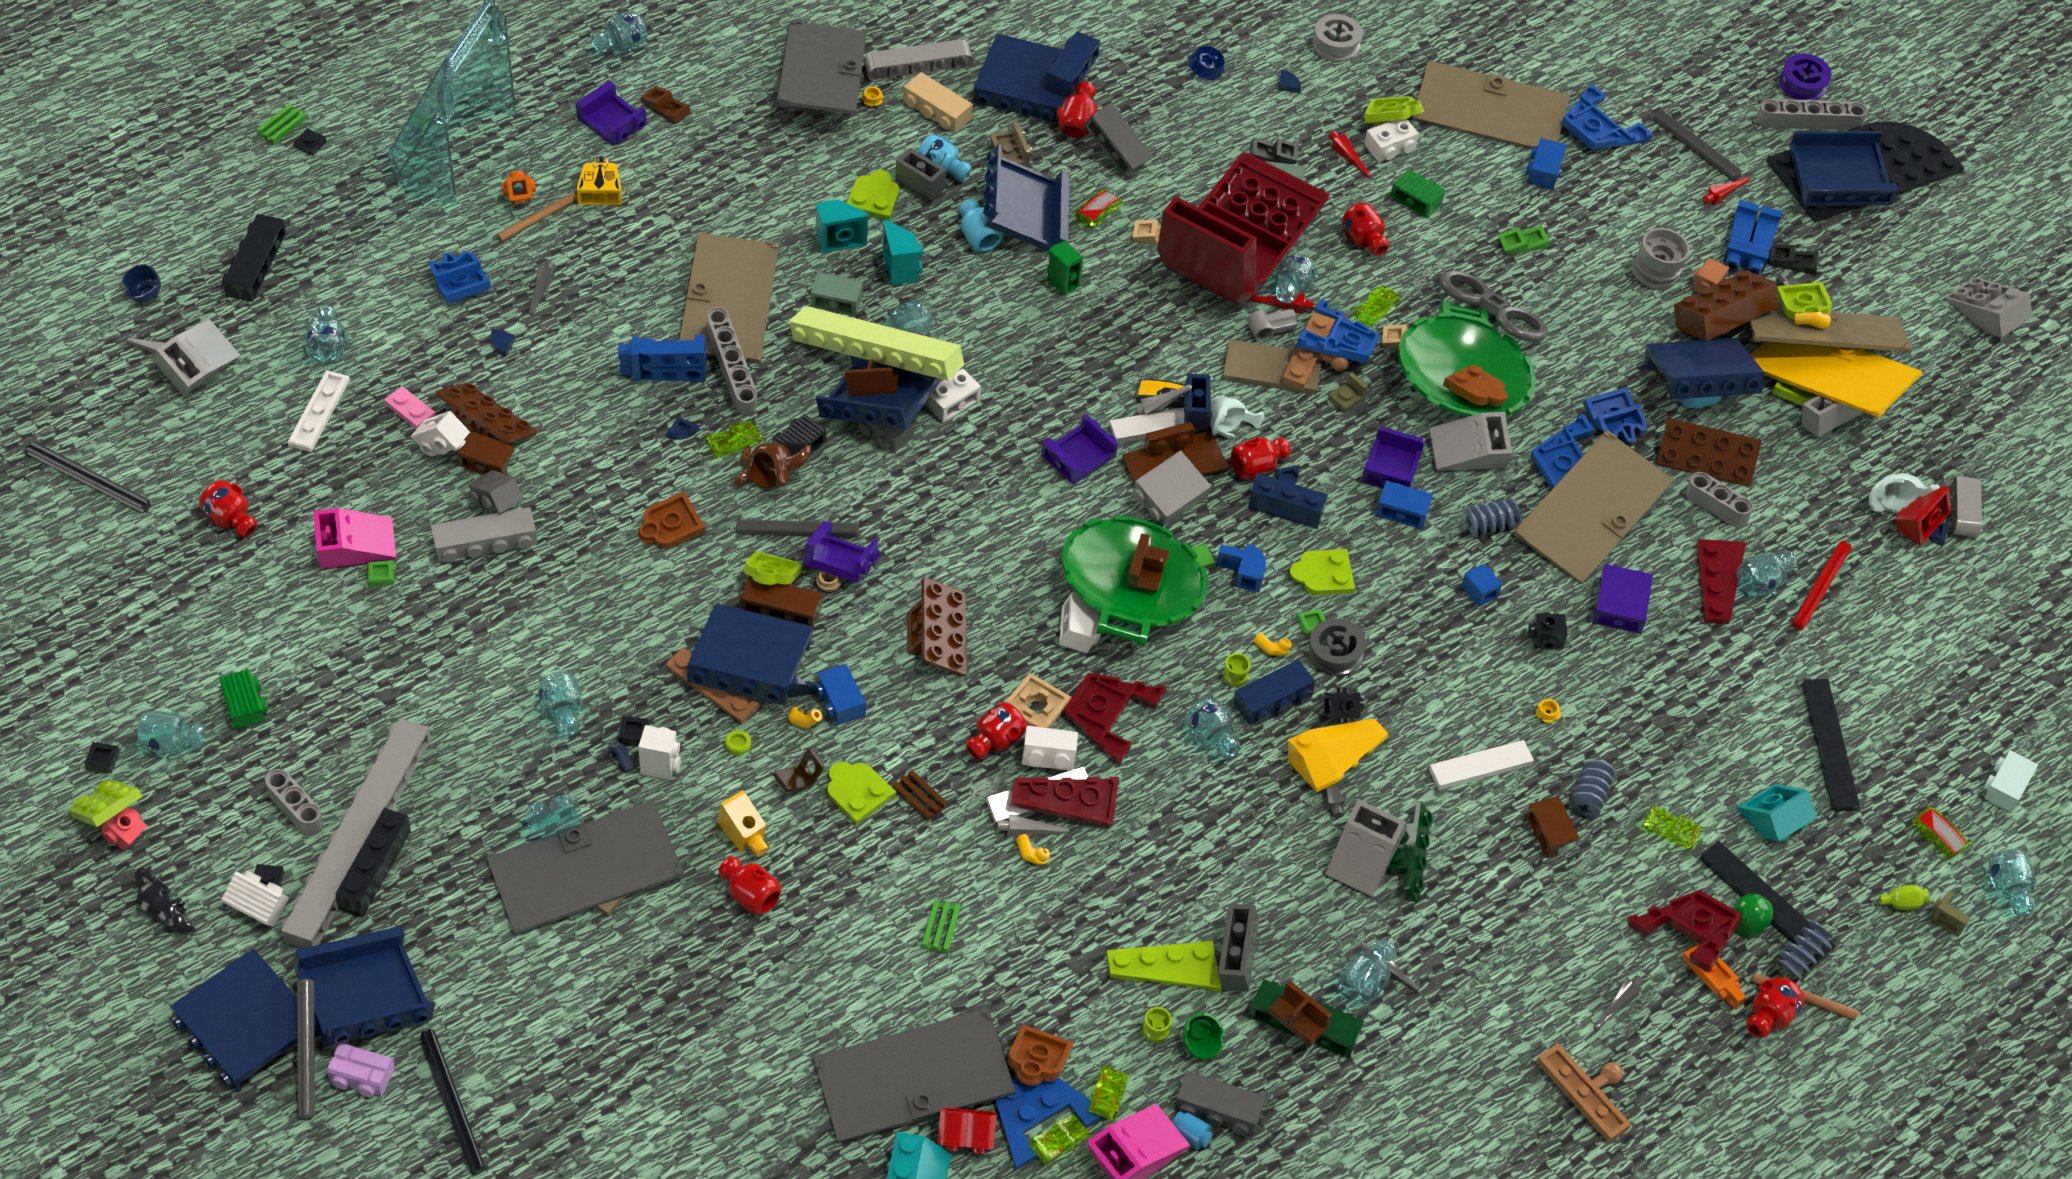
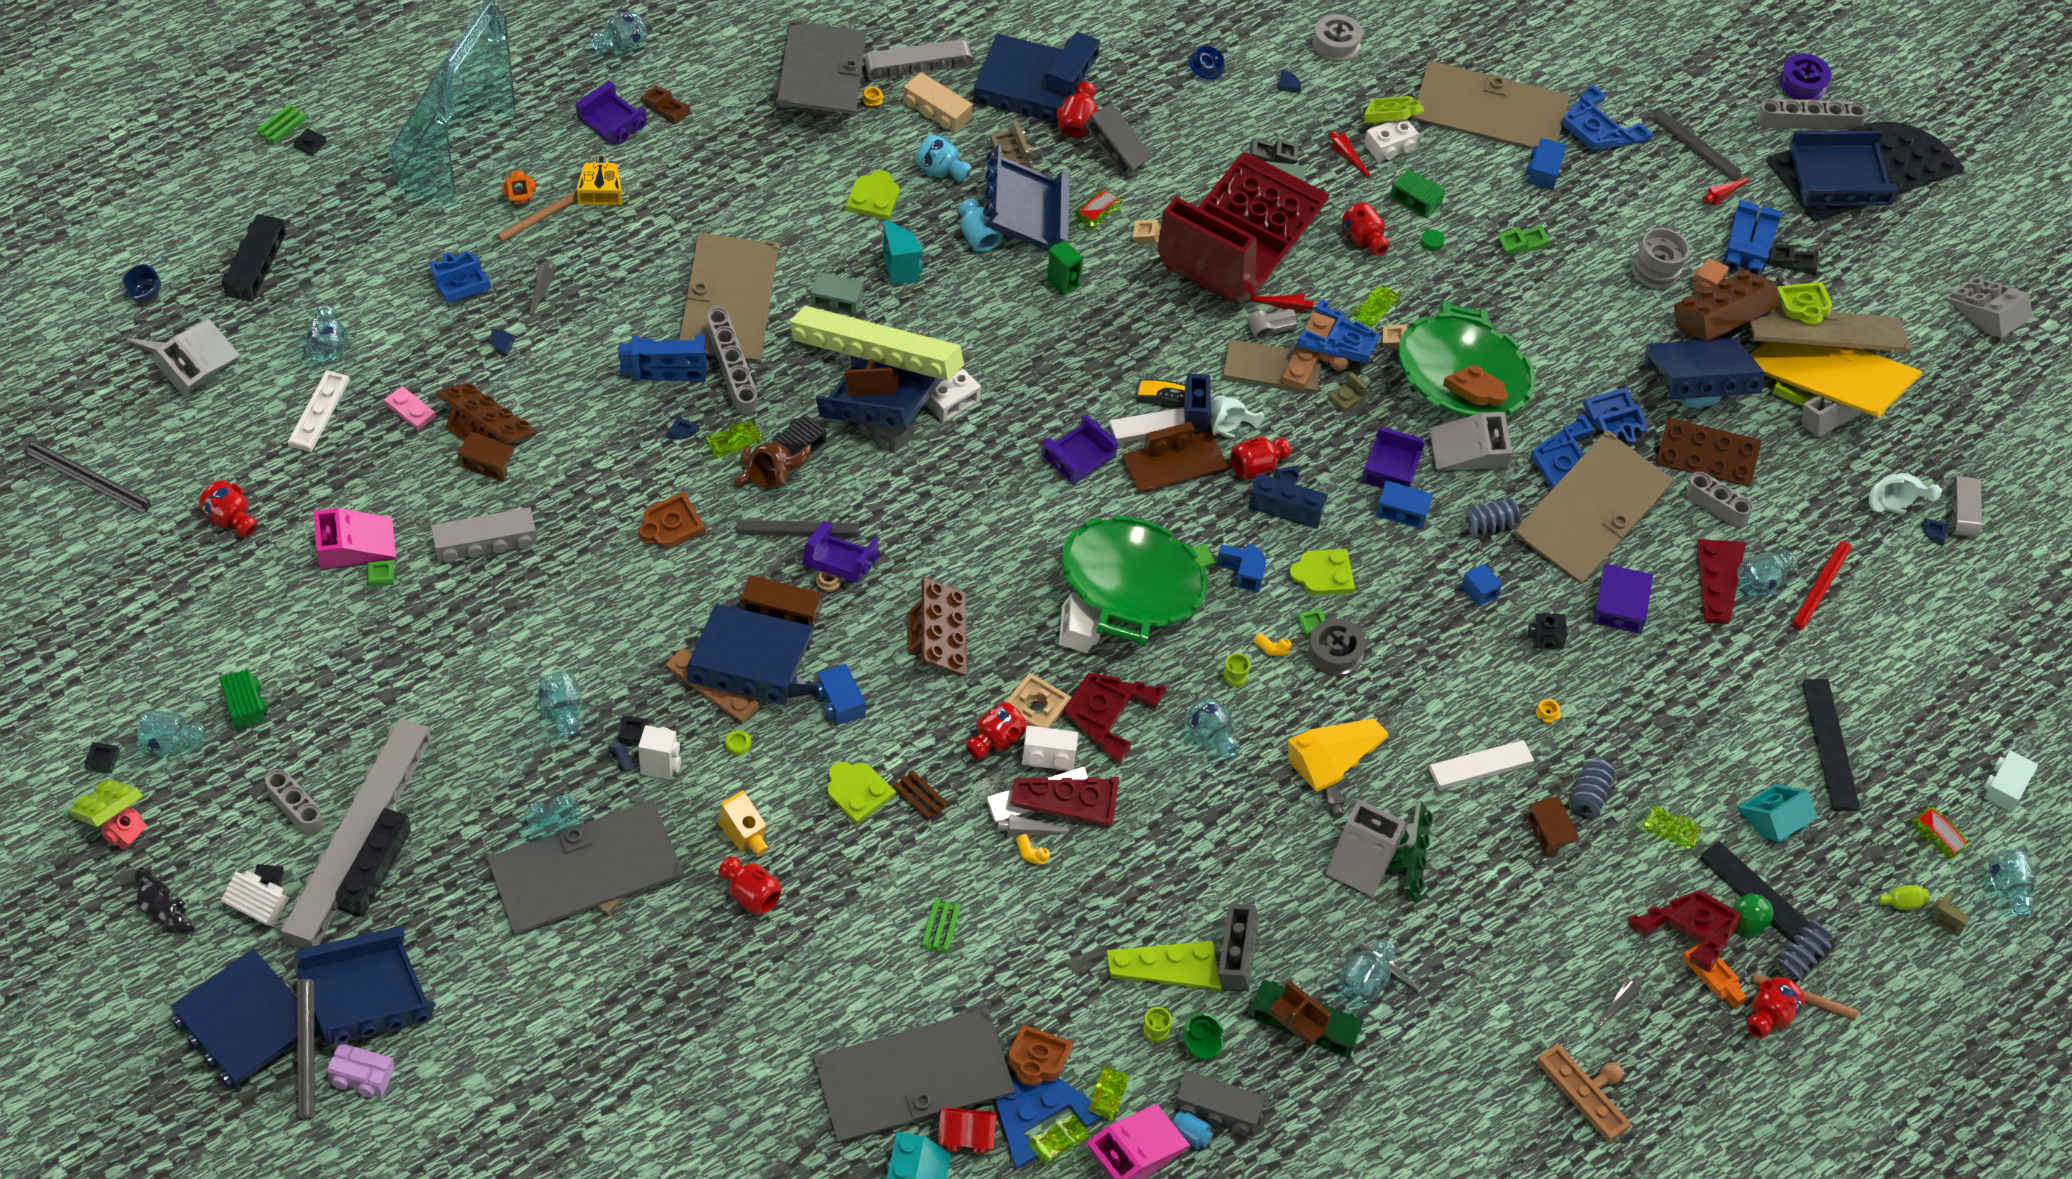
white brick [411,411,470,457] -> none
black axle [420,1029,485,1175] -> none
dark grey brick [468,470,524,514] -> none
lime plate [744,551,803,585] -> none
dark brown bracket [772,749,825,793] -> none
yellow arm [788,707,822,729] -> none
teal slope [816,199,868,254] -> none
clear light blue piece [879,299,932,335] -> none
dark grey brick [895,148,946,201] -> none
reddish brown panel [1128,533,1169,593] -> none
light grey brick [1132,451,1211,526] -> none
light grey piece [1137,385,1192,415] -> none
dark blue brick [1233,659,1316,725] -> none
clear light blue piece [1275,253,1318,303] -> none
black brick [1324,687,1364,723] -> none
dark grey bar [1439,270,1548,342] -> none
yellow arm [1795,312,1831,329] -> none
red slope [1896,485,1952,546] -> none
none -> green tile [1421,229,1445,251]

